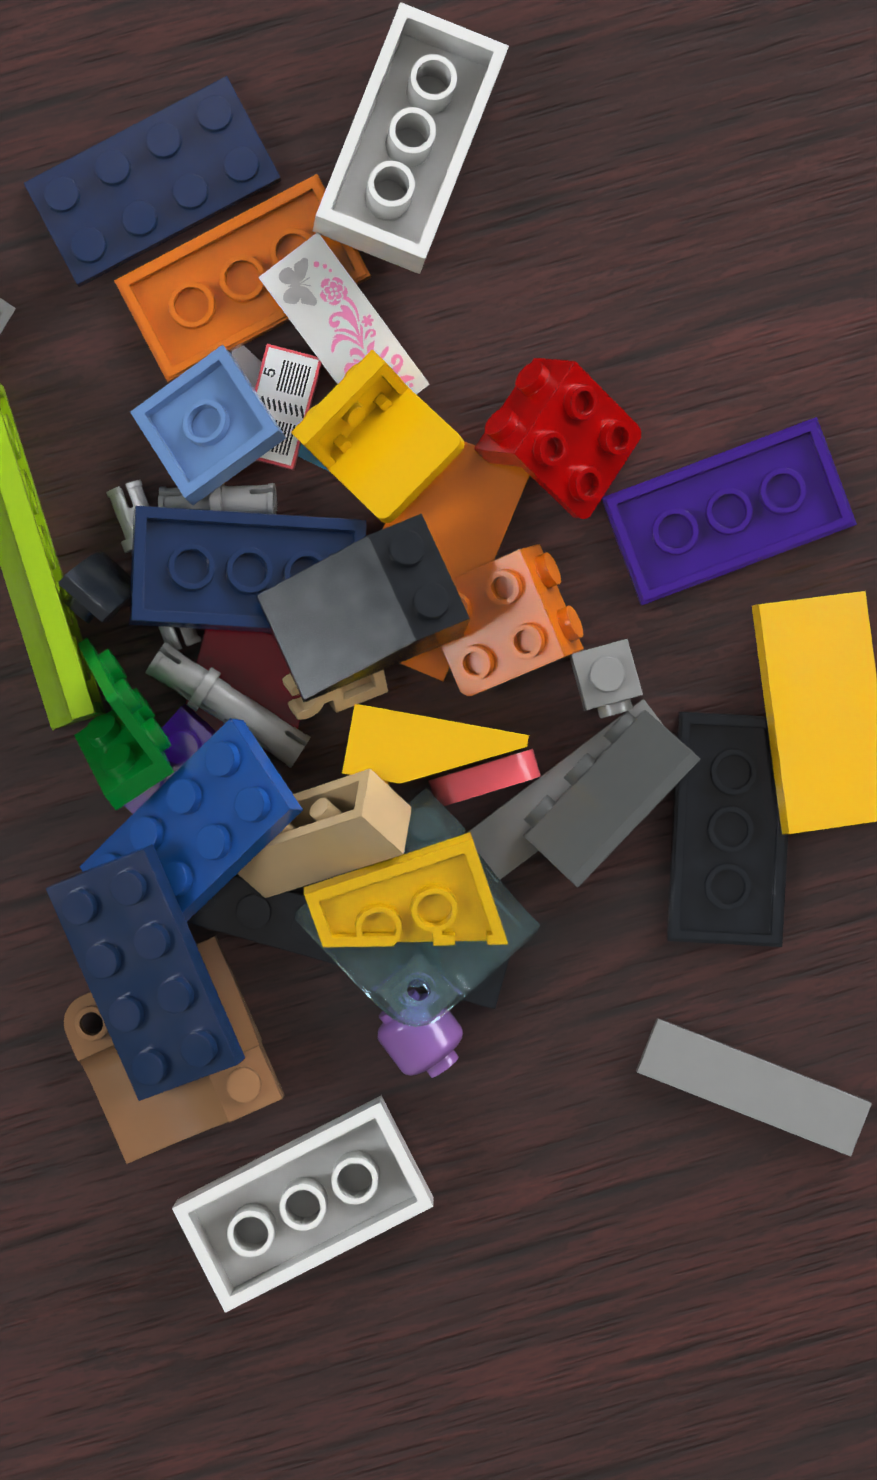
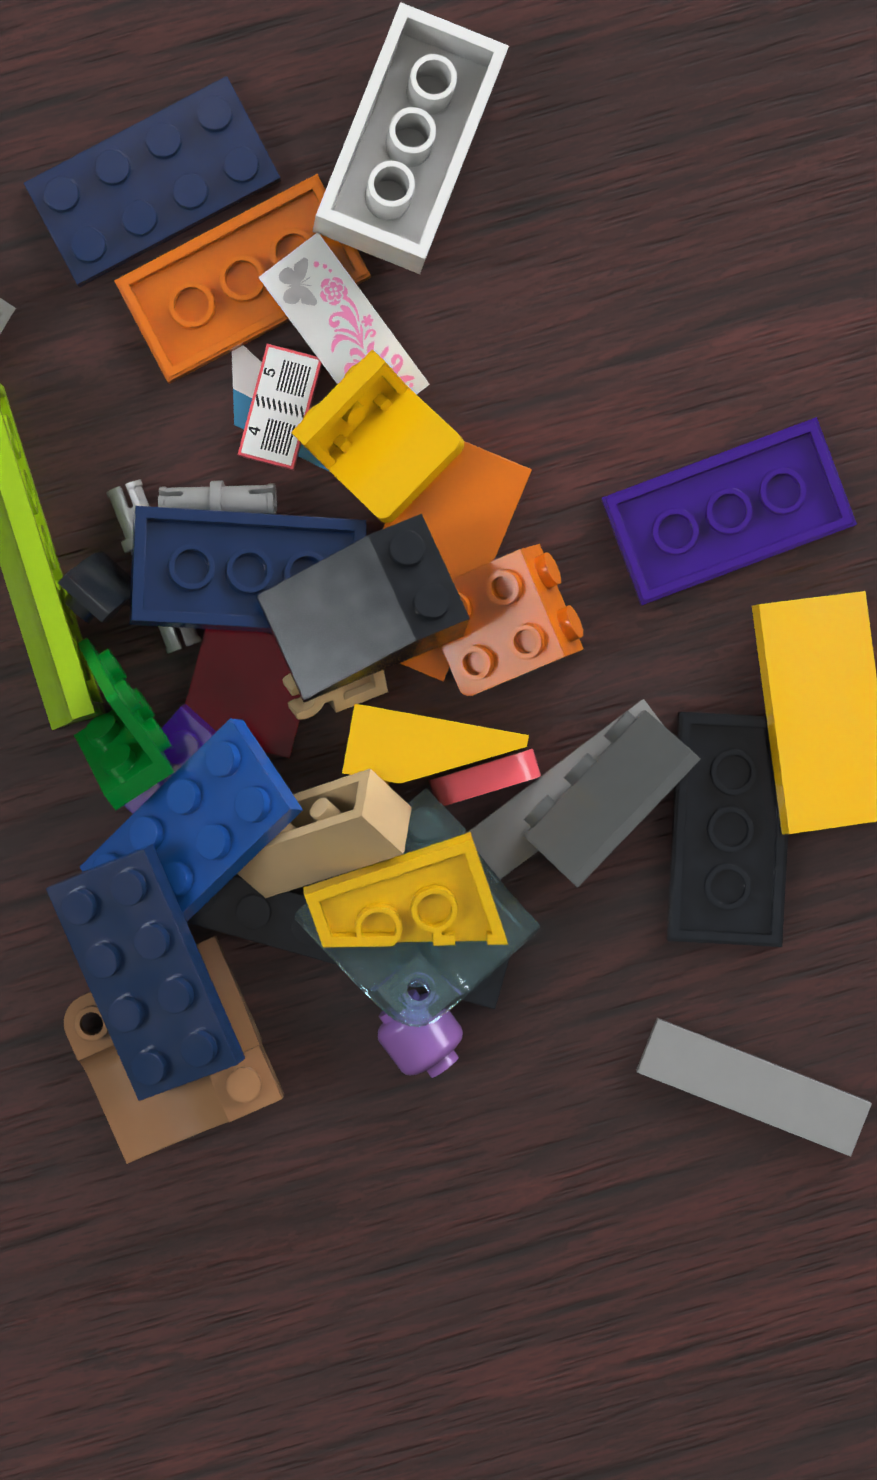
medium blue plate [130,344,286,505] -> none
light grey pin [145,642,311,768] -> none
white brick [172,1095,434,1313] -> none
red bracket [474,358,641,519] -> none
light grey brick [569,639,643,718] -> none

